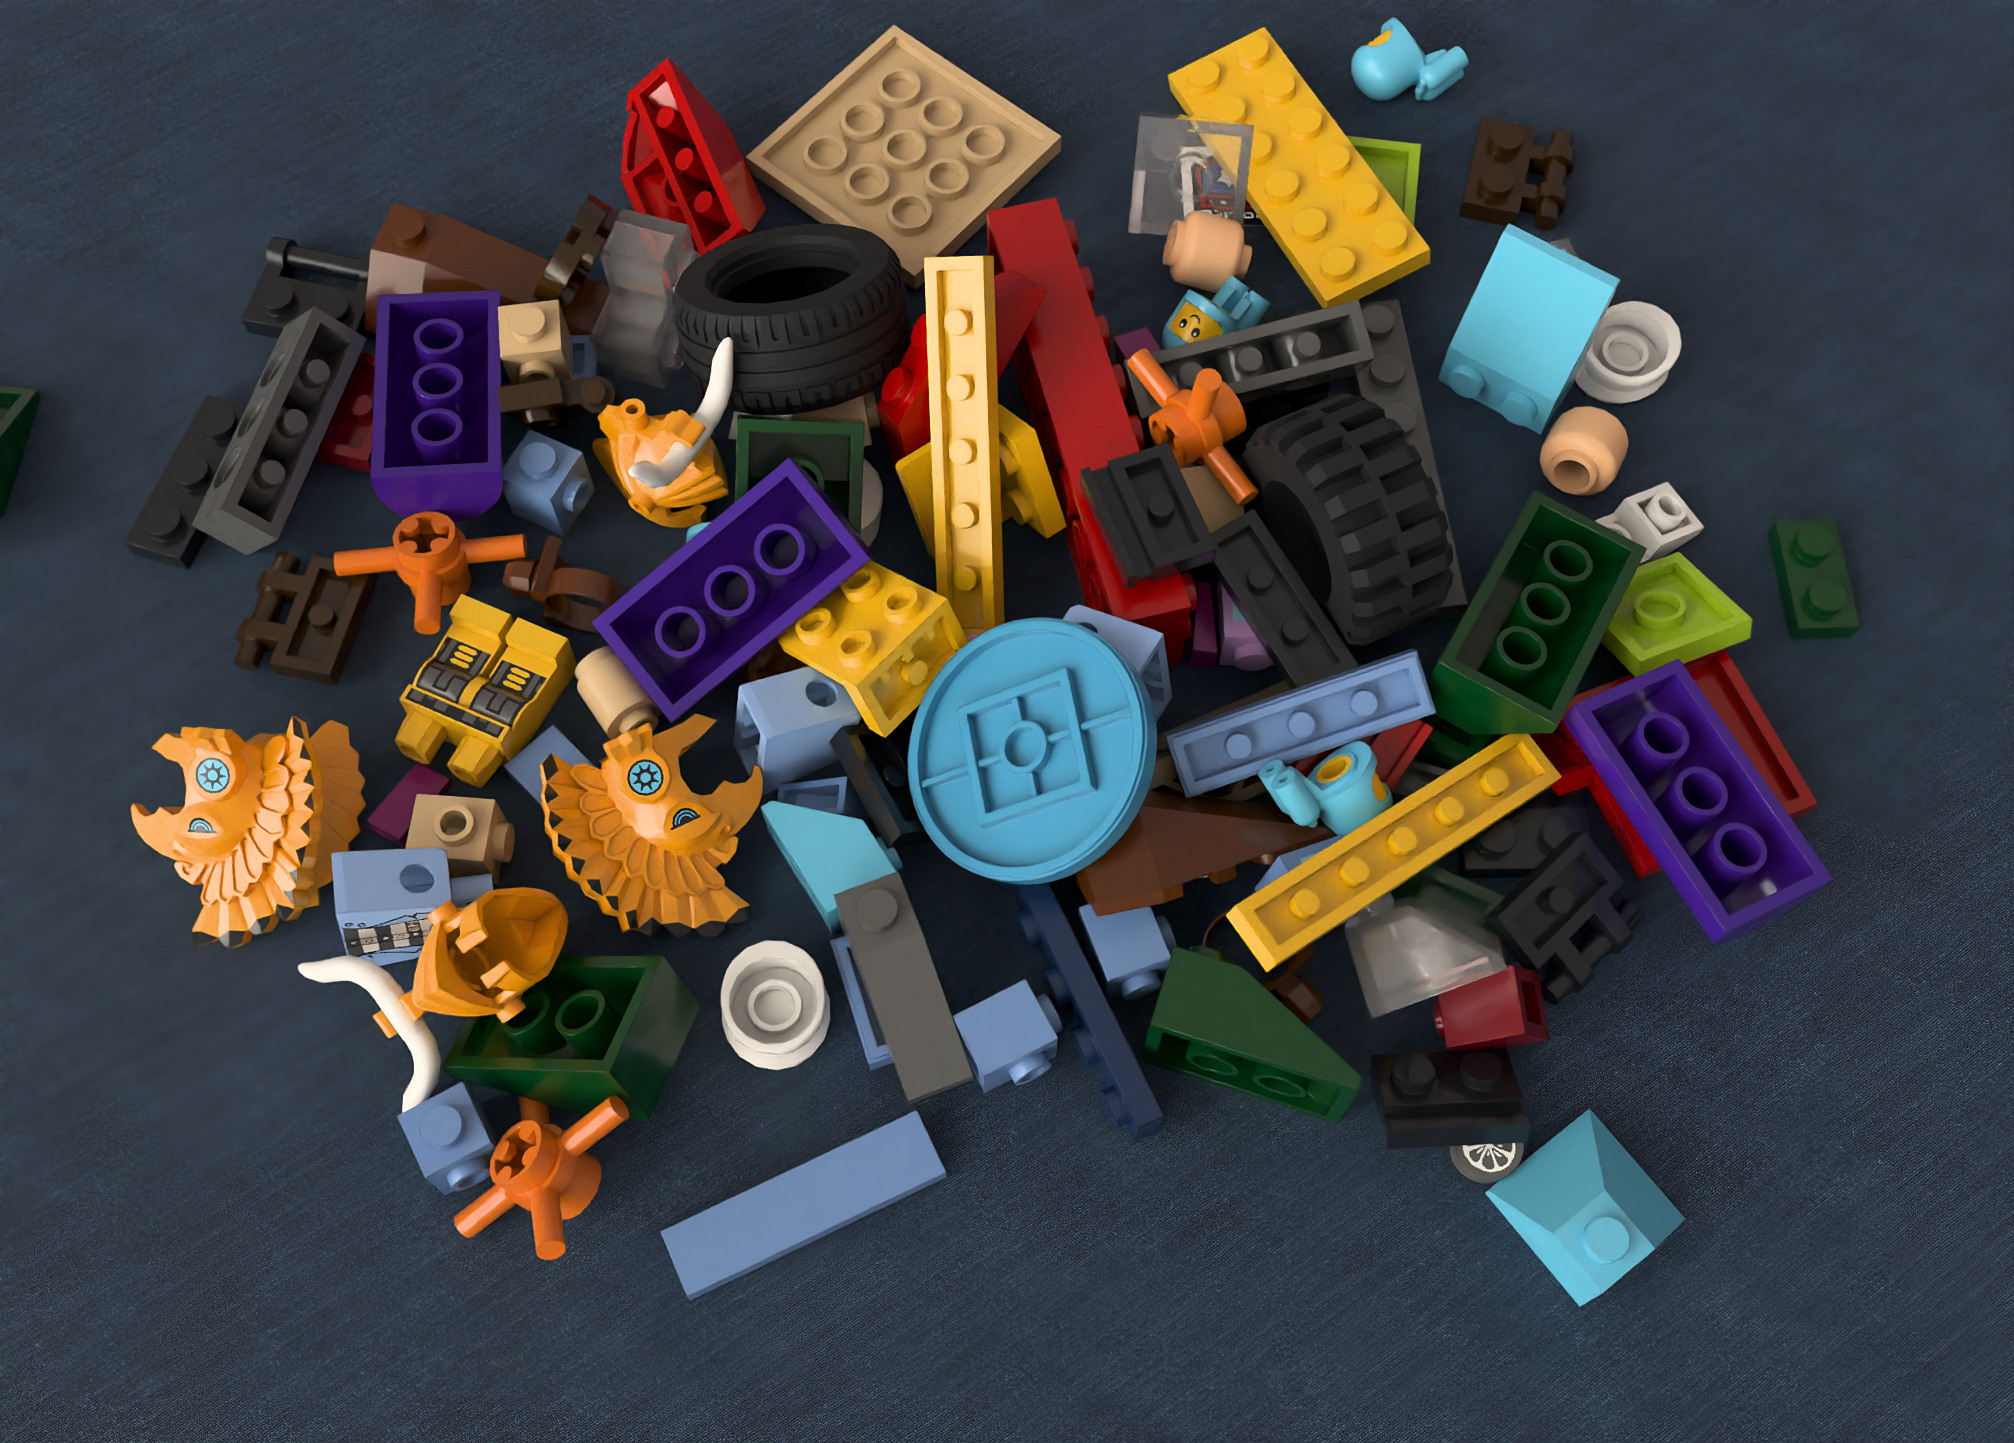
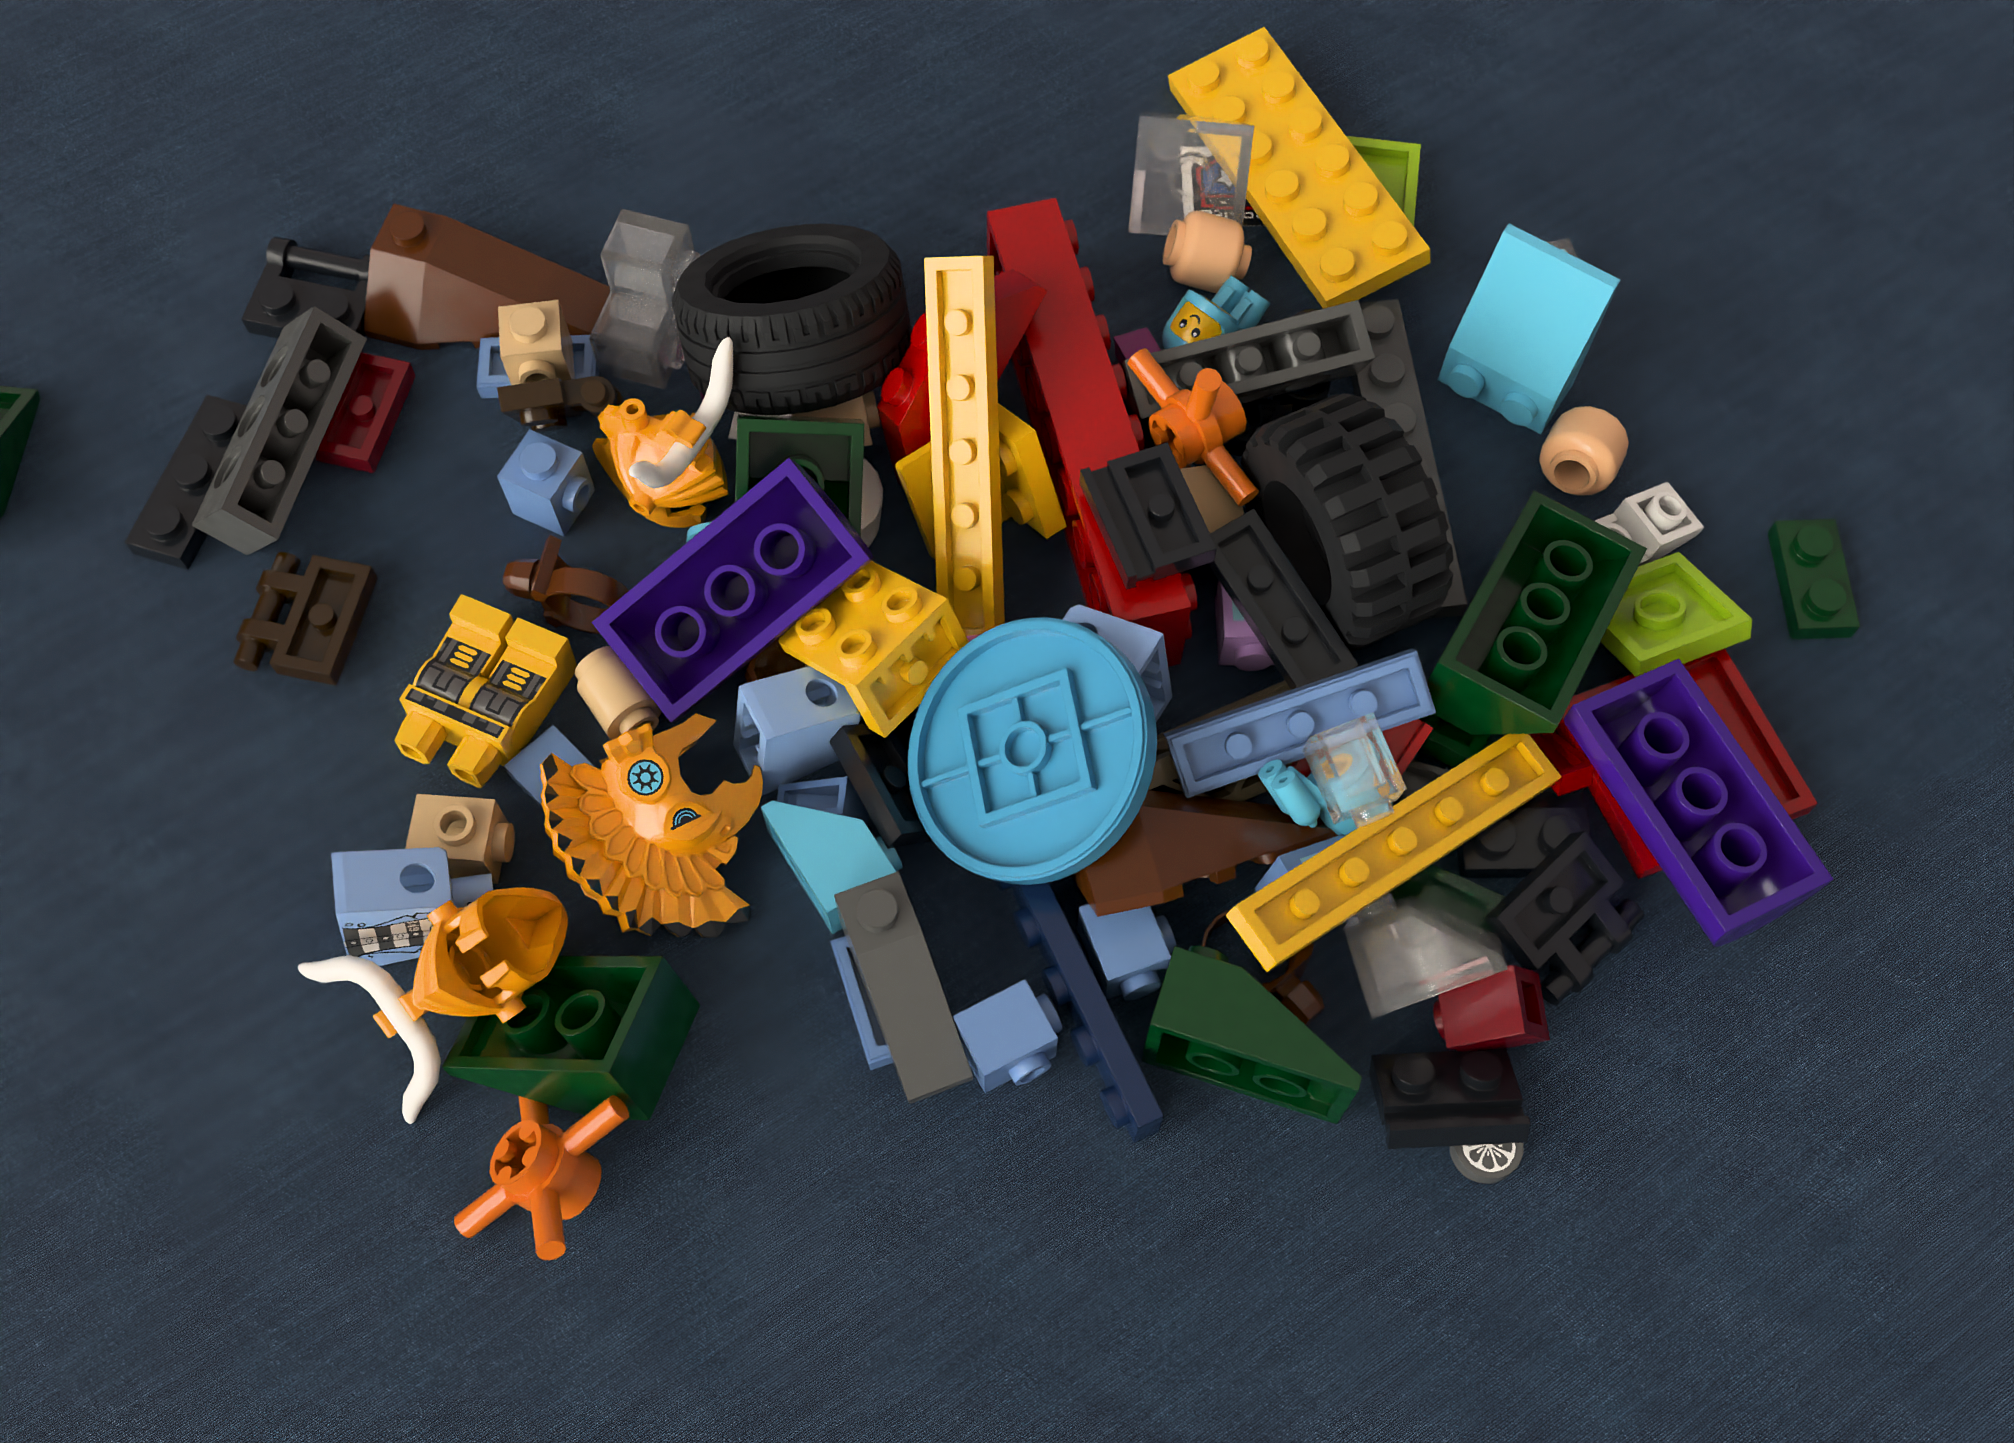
light orange piece [131,715,367,948] -> none
orange bar [334,511,528,635] -> none
magenta piece [366,762,453,848] -> none
dark purple brick [371,290,503,522] -> none
medium blue brick [397,1082,500,1195] -> none
dark brown plate [532,194,622,314] -> none
red wedge [620,58,766,267] -> none
medium blue tile [660,1110,946,1301] -> none
white piece [720,940,830,1070] -> none
tan plate [746,25,1061,290] -> none
magenta piece [1189,581,1217,670] -> none
medium azure piece [1351,17,1469,101] -> none
dark brown plate [1459,116,1576,231] -> none
medium azure slope [1485,1108,1685,1306] -> none
white piece [1575,301,1682,404] -> none
none -> clear brick [1303,712,1406,828]

